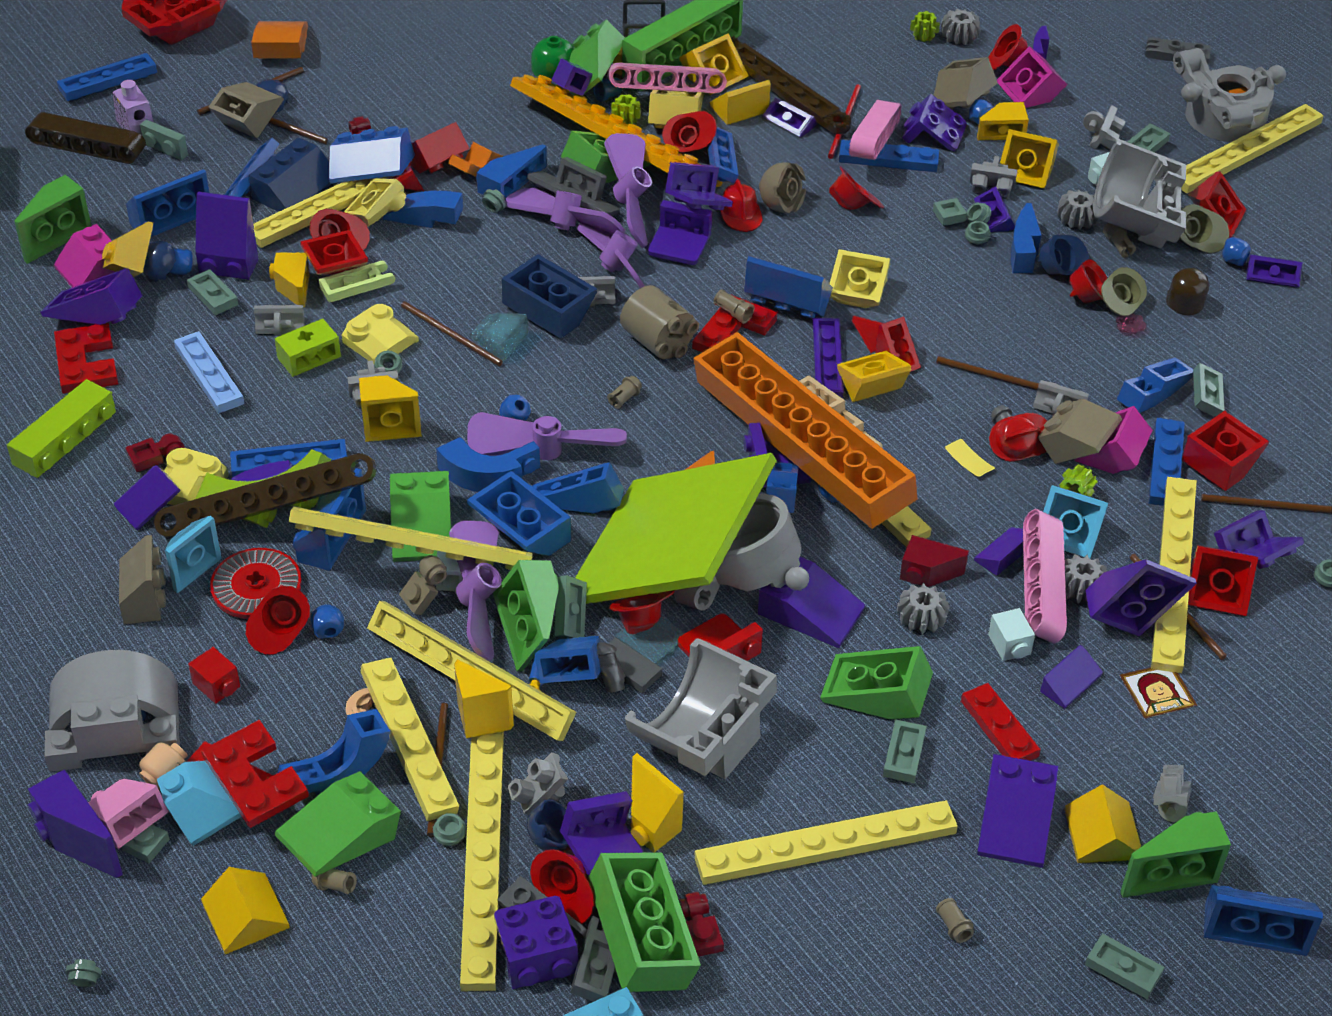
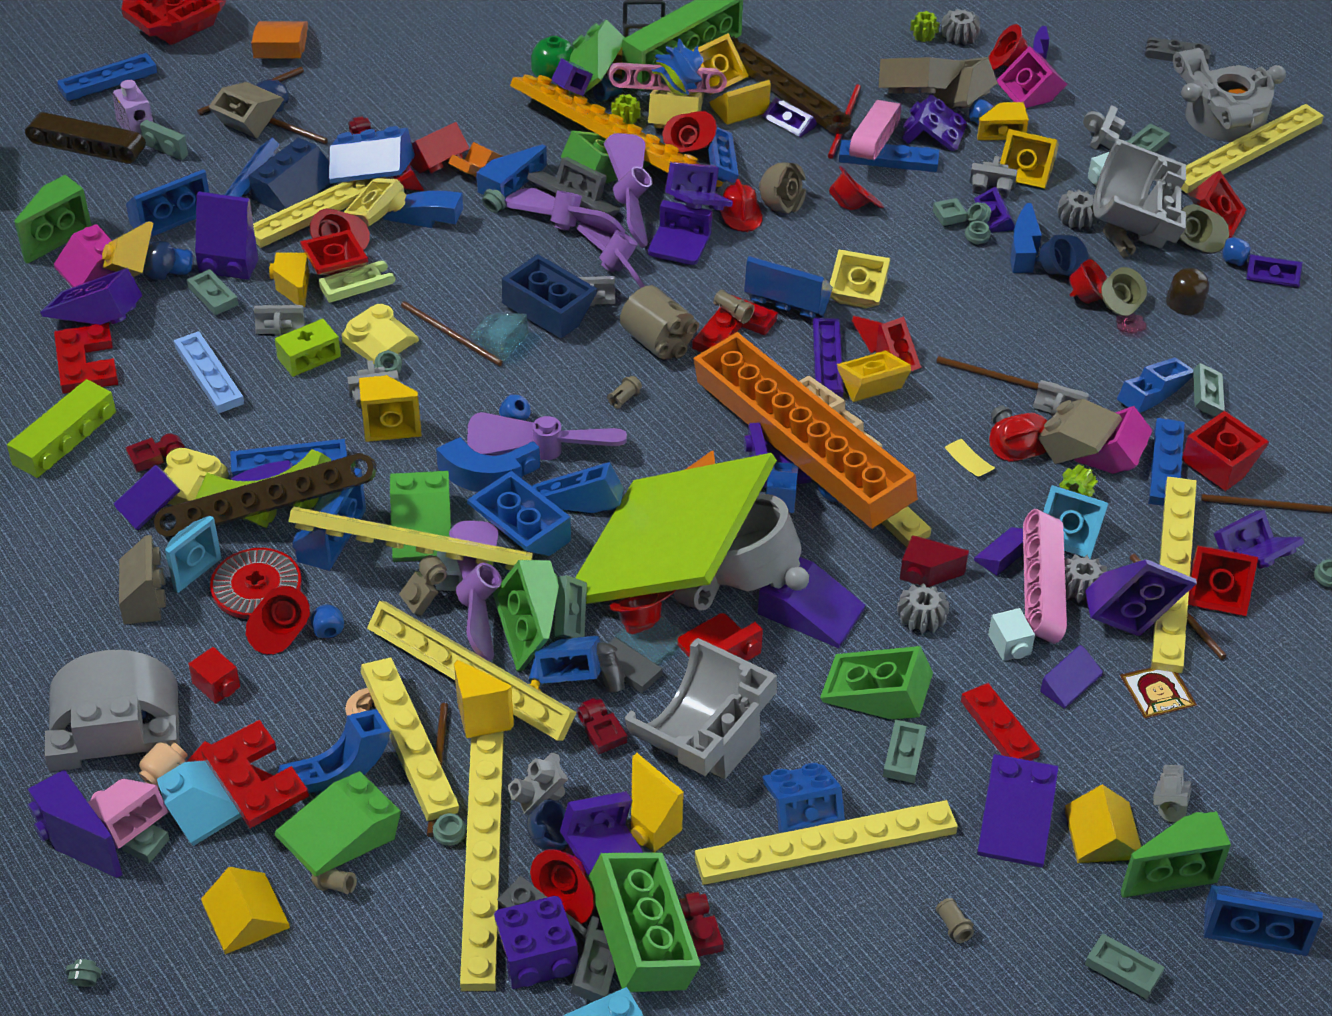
none -> dark red plate [576,698,627,755]
none -> blue hair [651,39,704,95]
none -> blue bracket [762,763,845,833]
none -> dark tan slope [879,57,965,94]

